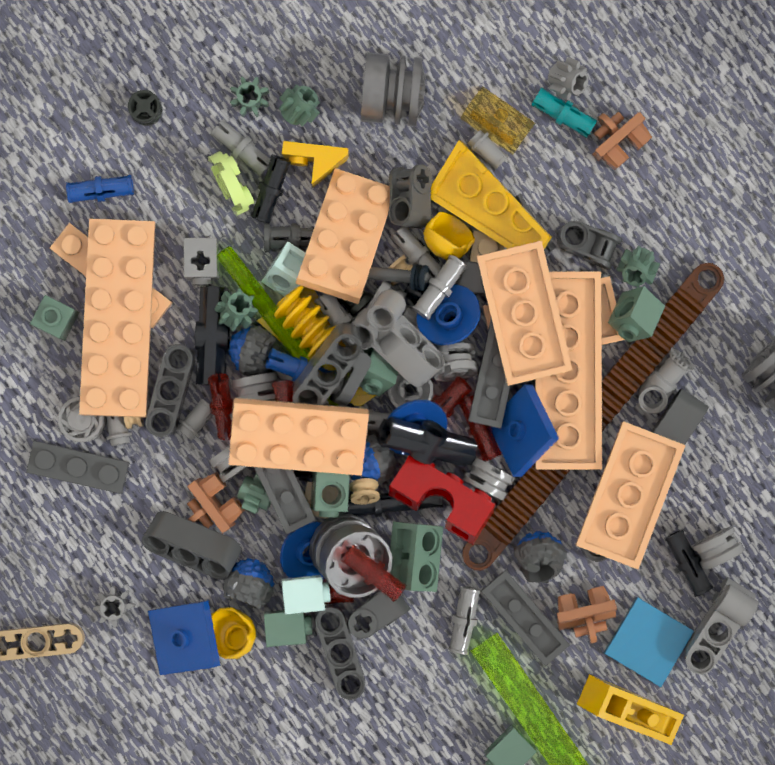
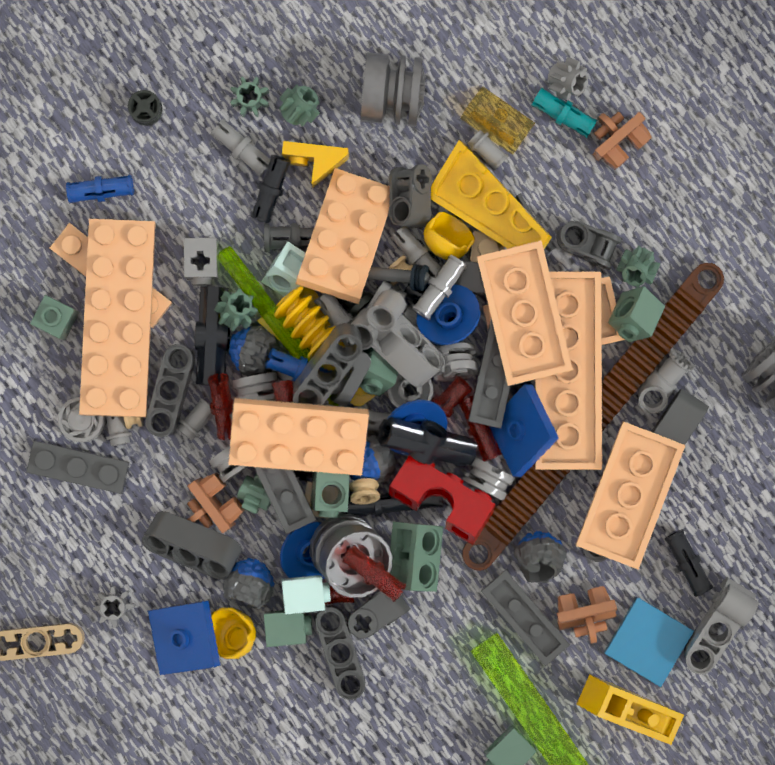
yellowish green plate [208,151,254,216] -> none
light grey pin [448,586,481,655] -> none
light grey wheel [692,526,745,570] -> none

